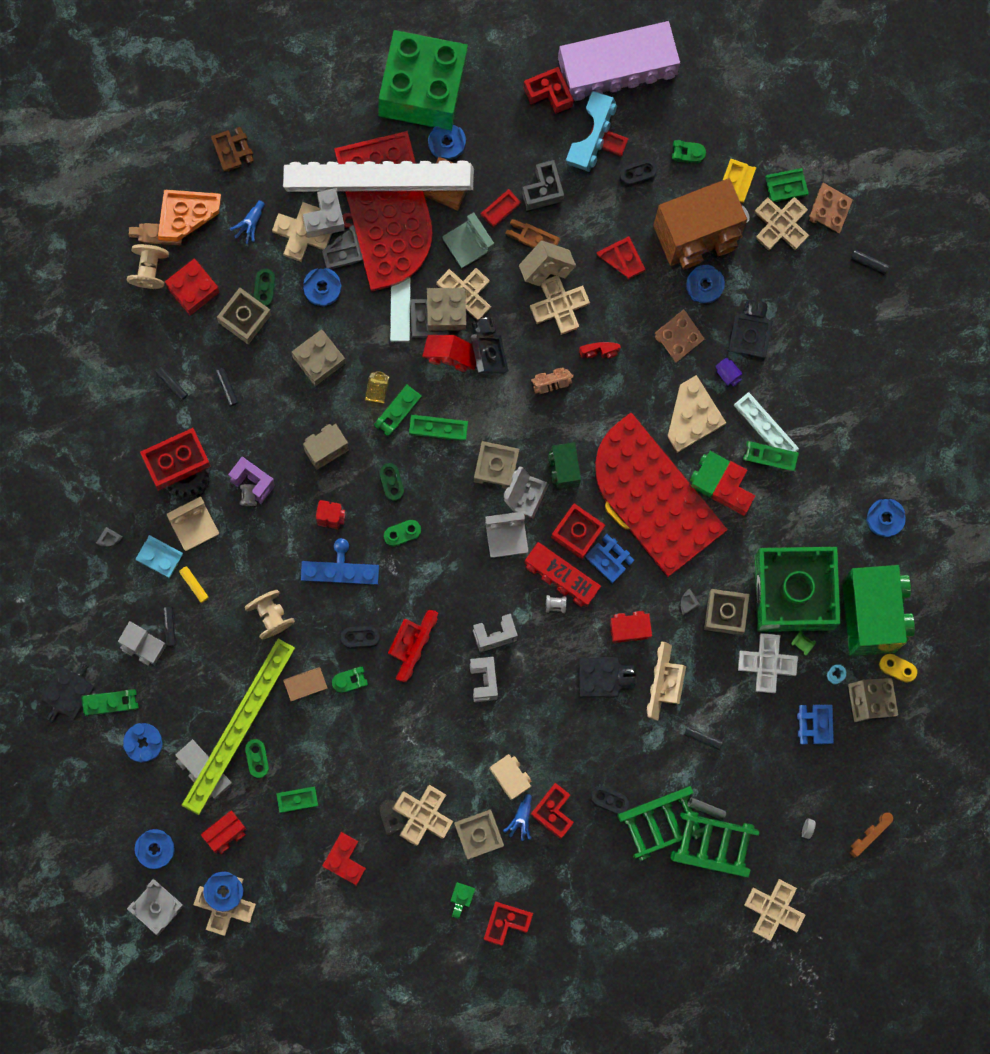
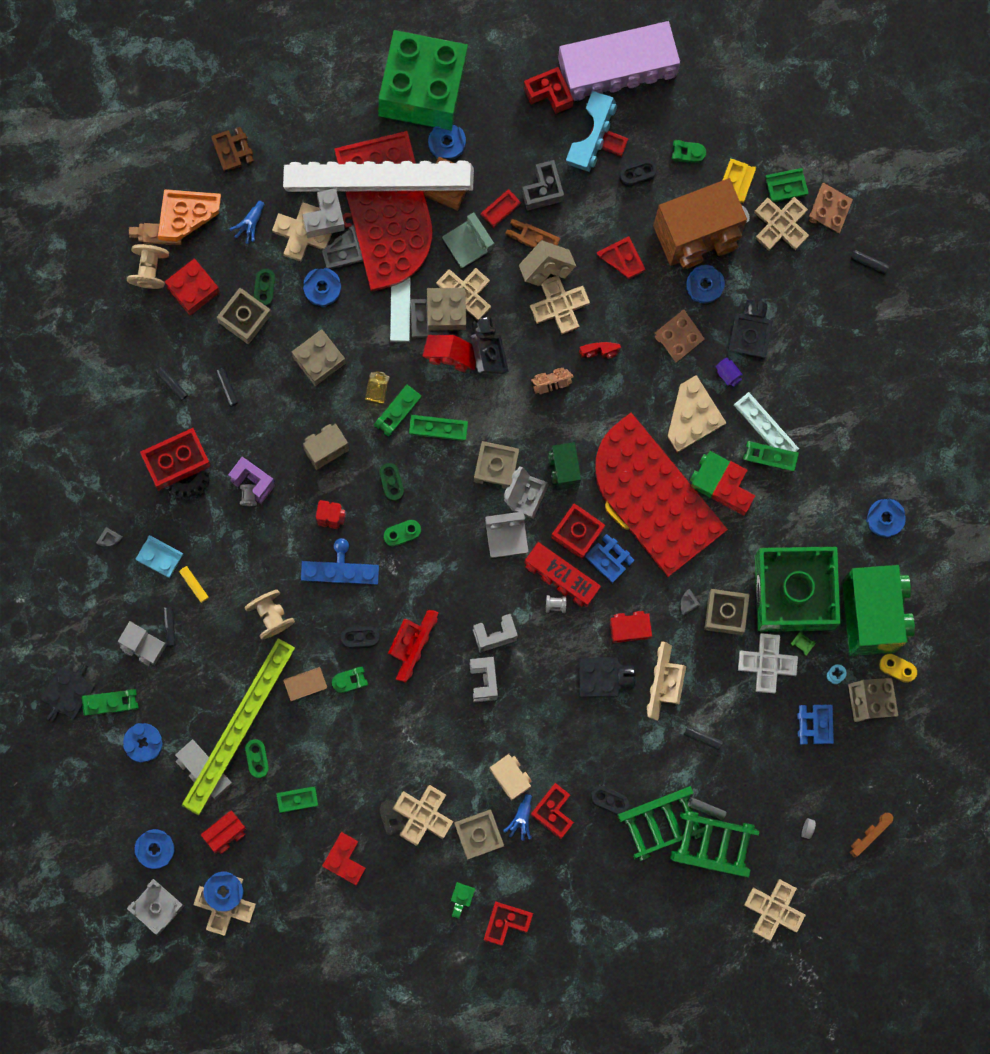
tan bracket [167,497,219,551] -> none

